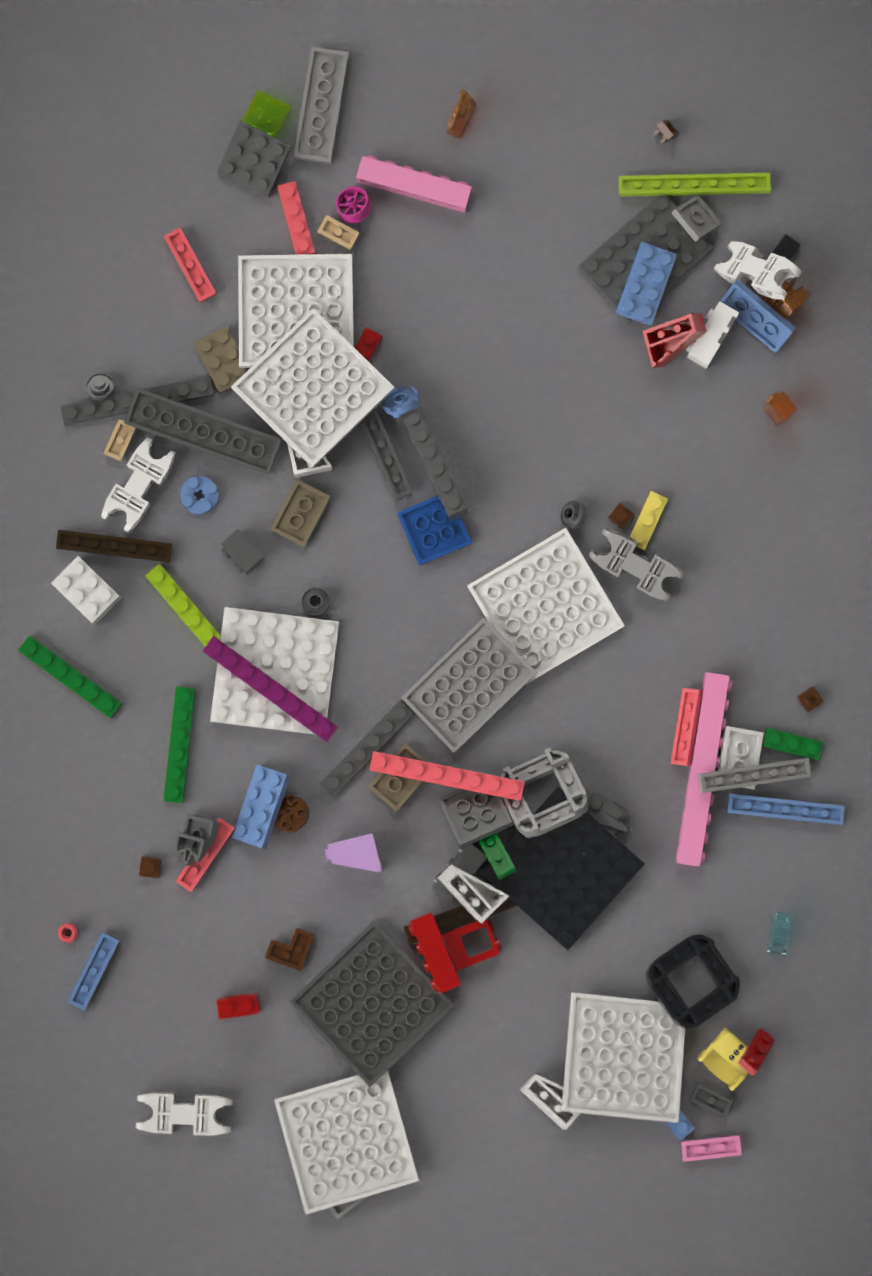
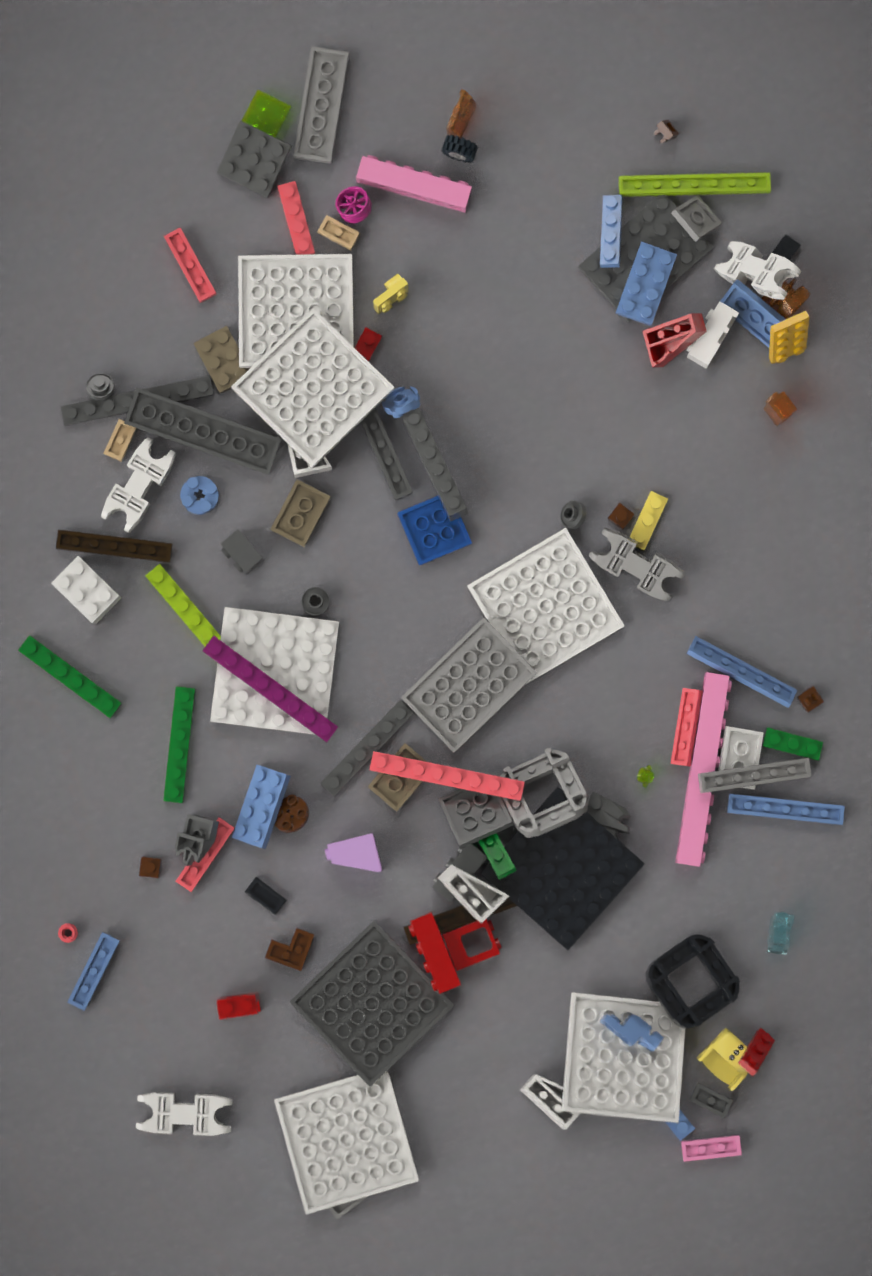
none -> black tile [245,876,287,915]
none -> light yellow plate [373,273,408,314]
none -> black wheel [441,135,478,163]
none -> medium blue plate [599,1014,664,1052]
none -> medium blue plate [600,195,623,268]
none -> clear neon green plate [637,765,654,788]
none -> medium blue plate [686,636,797,708]
none -> yellow plate [769,311,809,364]

